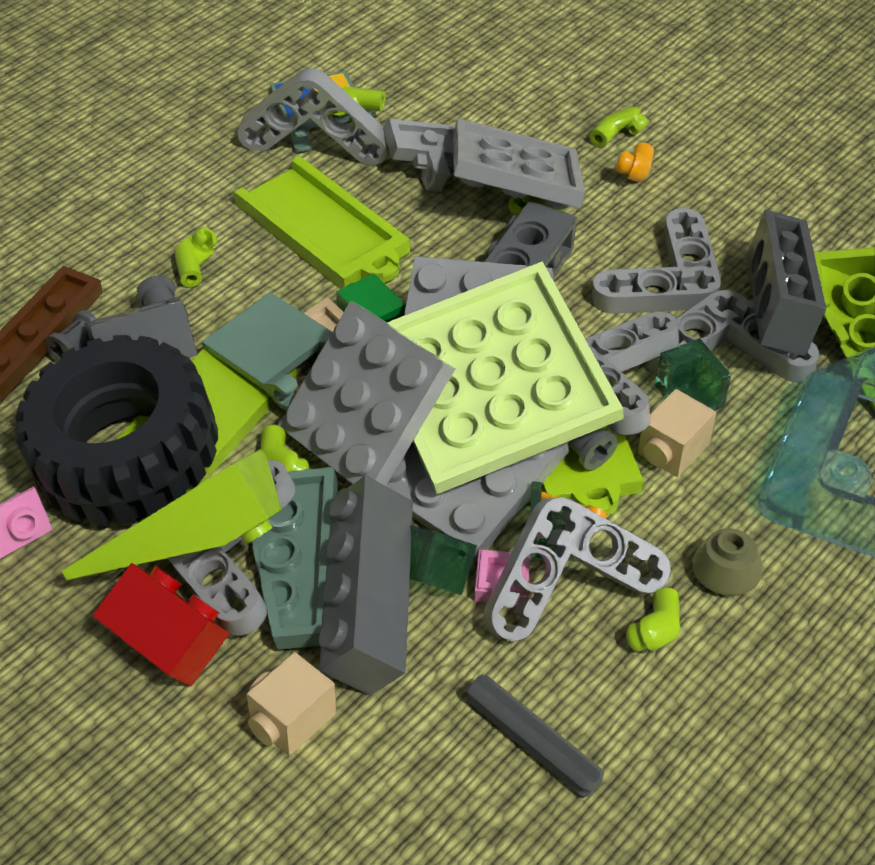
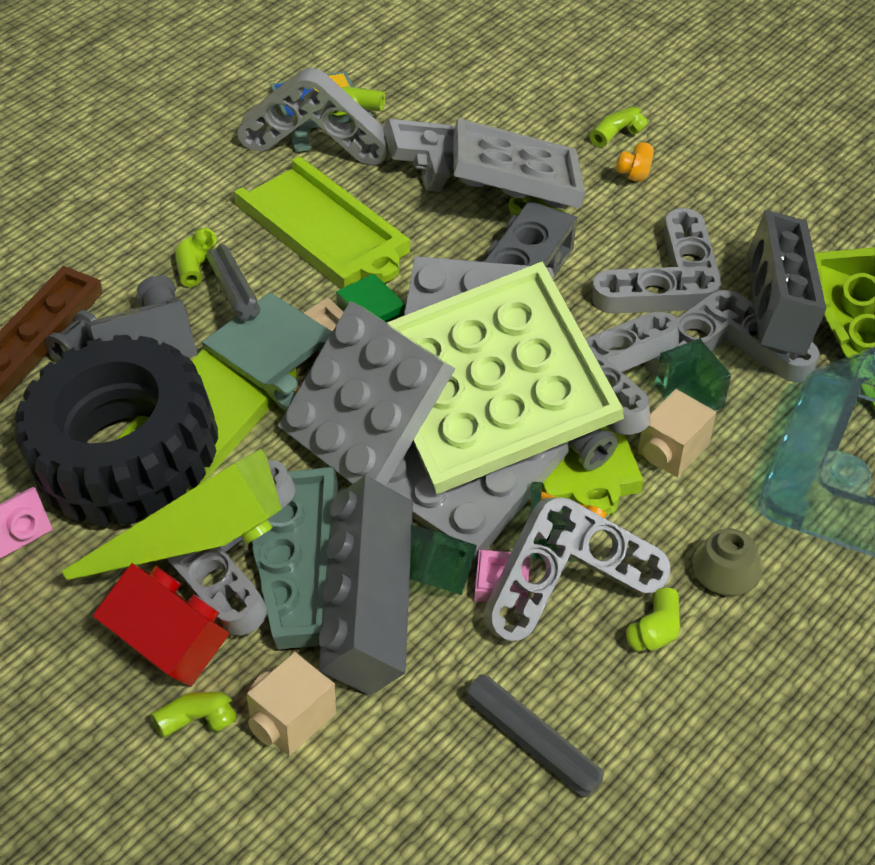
lime arm [260,425,310,472] -> none
none -> lime arm [150,691,237,739]
none -> dark grey axle [206,244,261,321]

